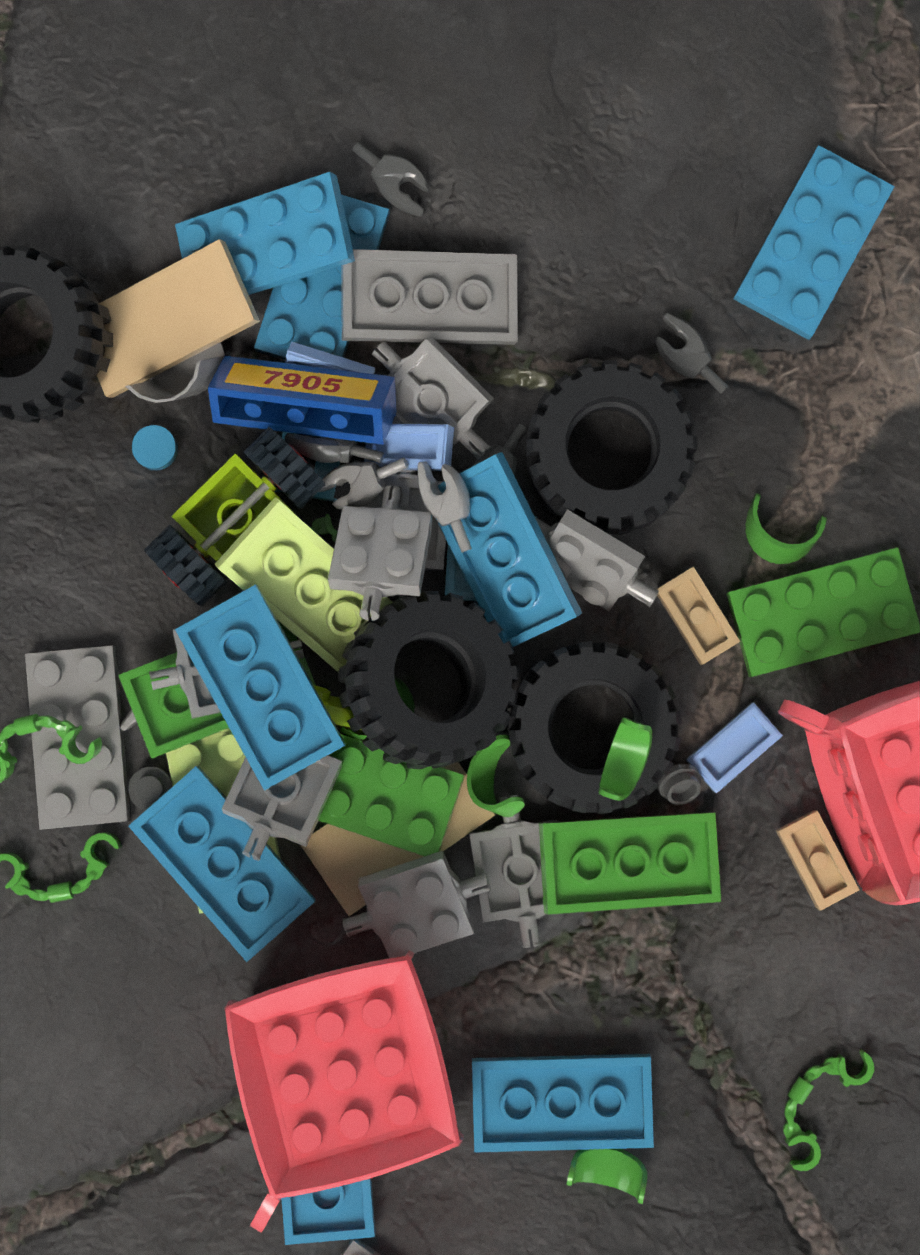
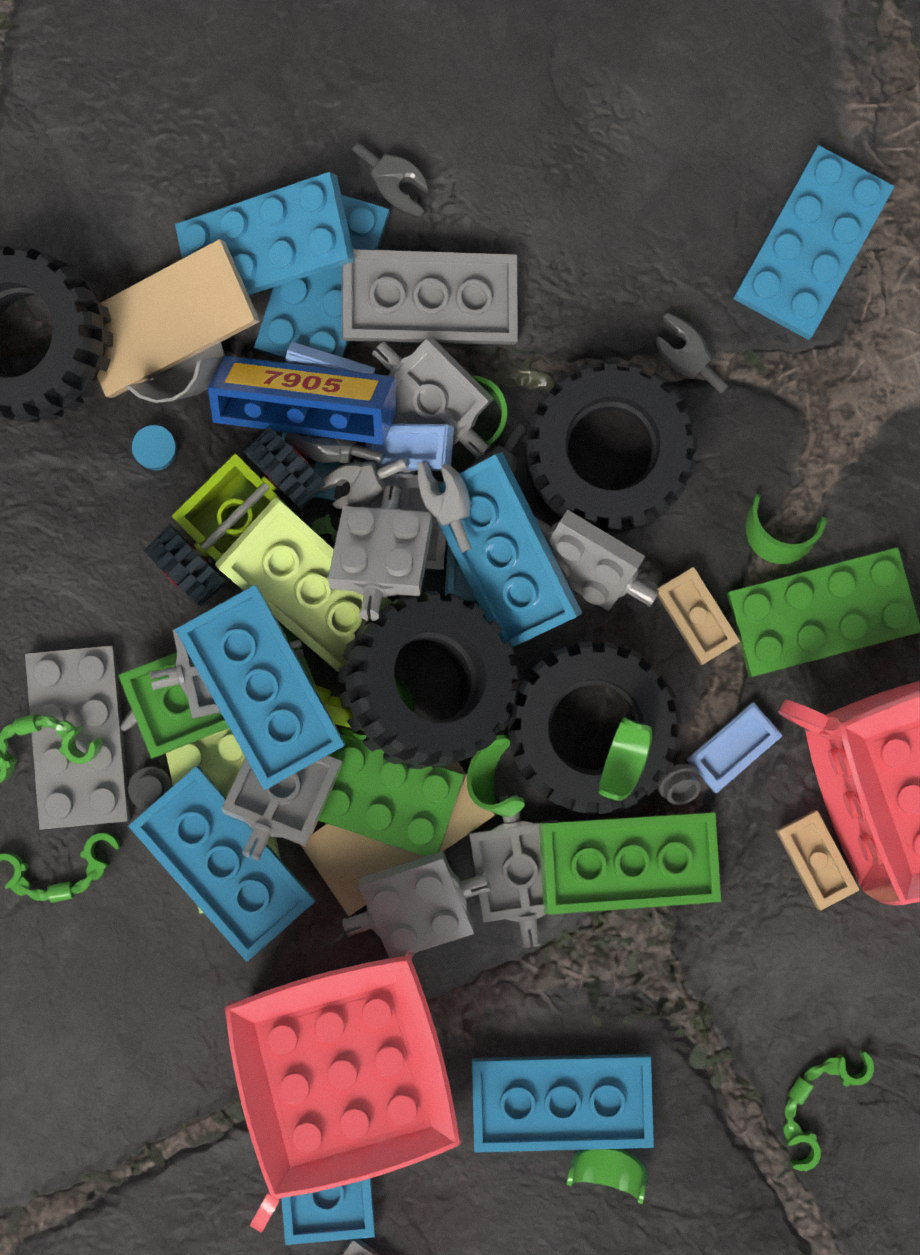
none -> bright green helmet [471,376,507,456]

